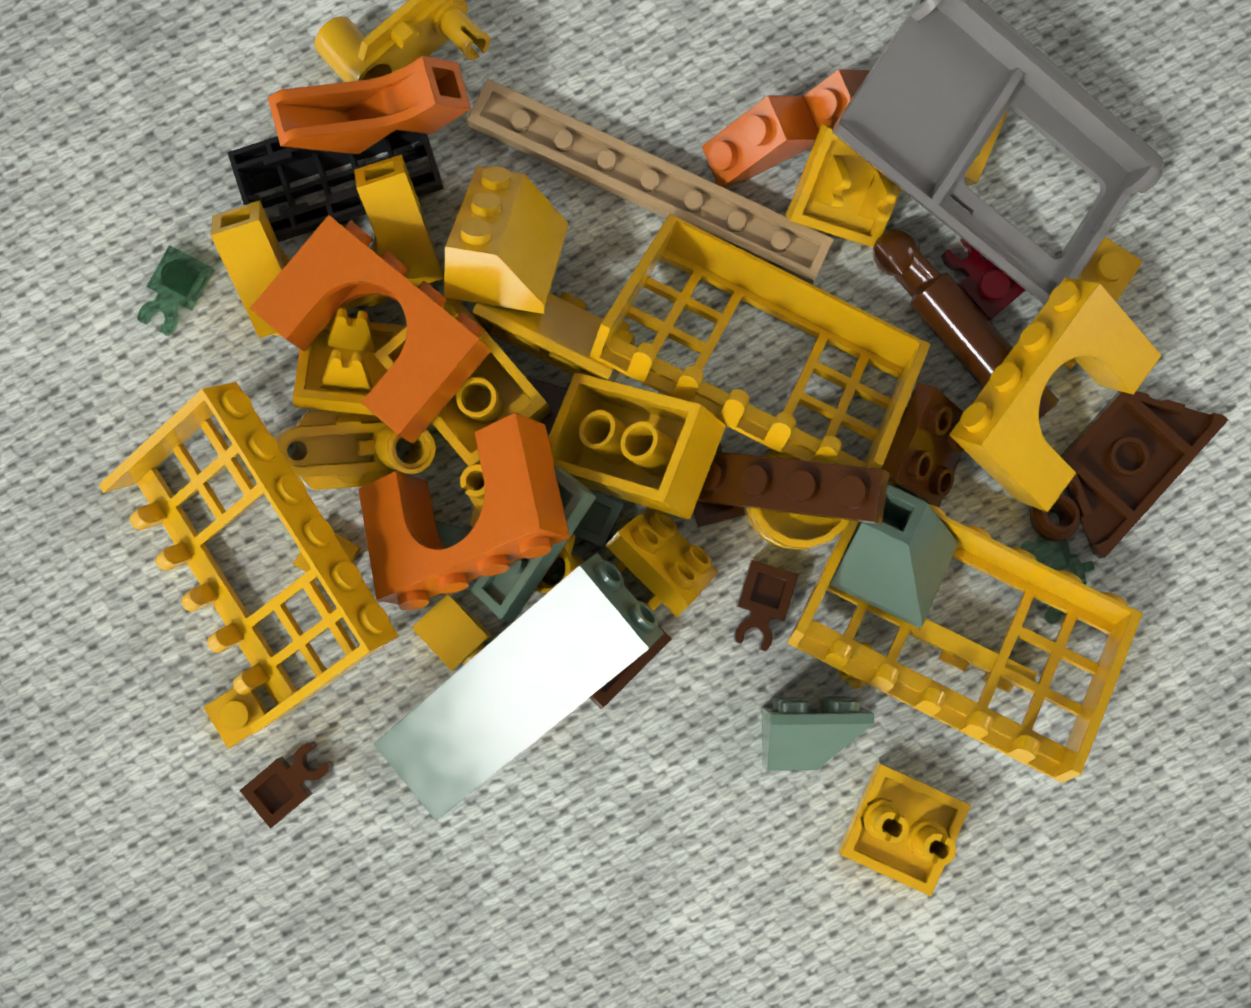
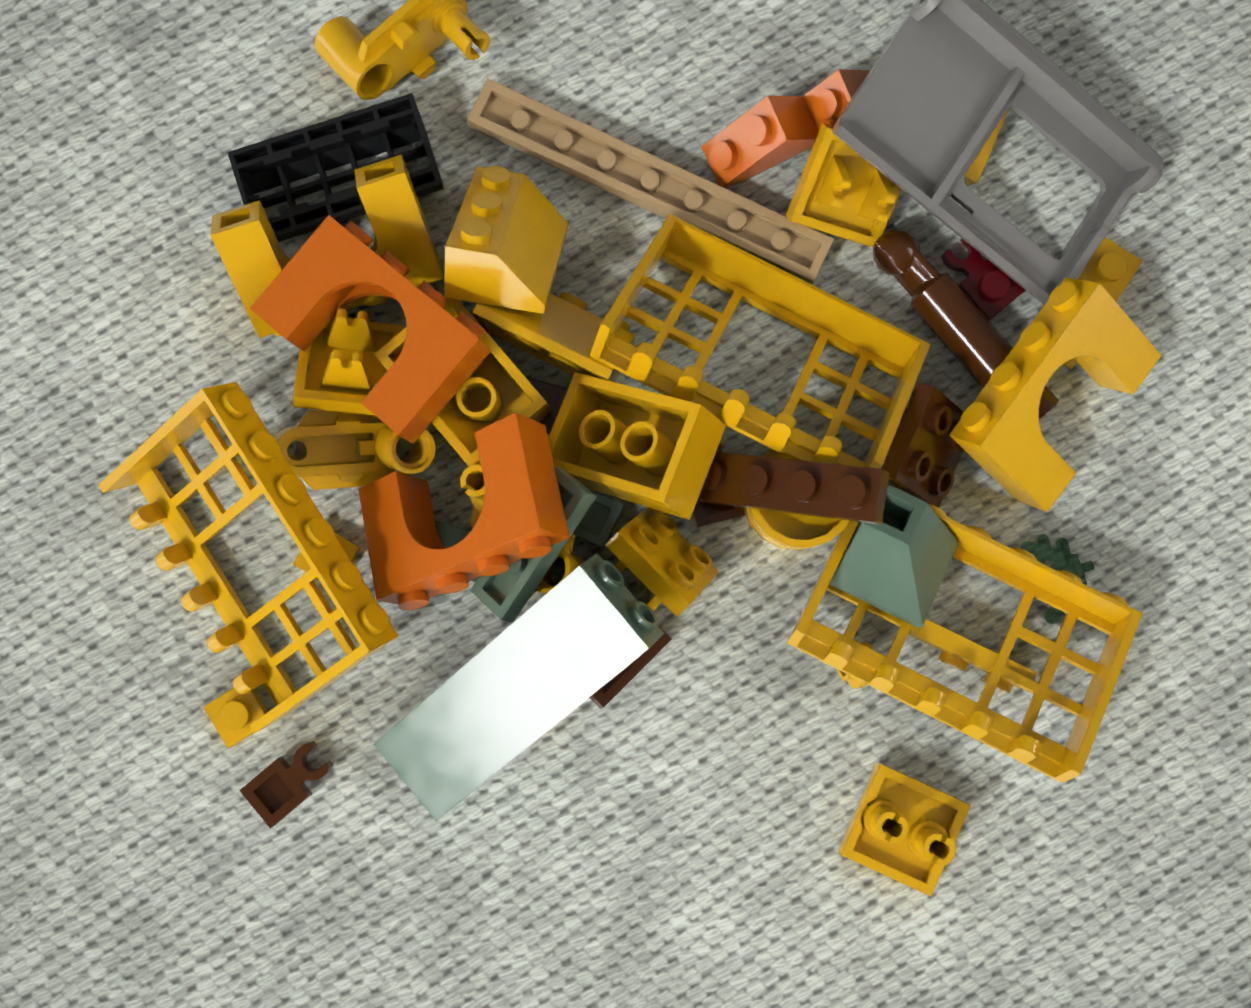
clear green plate [137,245,215,337] -> none
orange arch [268,56,471,154] -> none
yellow brick [411,594,492,671] -> none
reddish brown plate [734,560,799,652] -> none
sand green slope [761,696,874,771] -> none
reddish brown plate [1030,495,1080,542] -> none
reddish brown wing [1060,391,1228,558] -> none

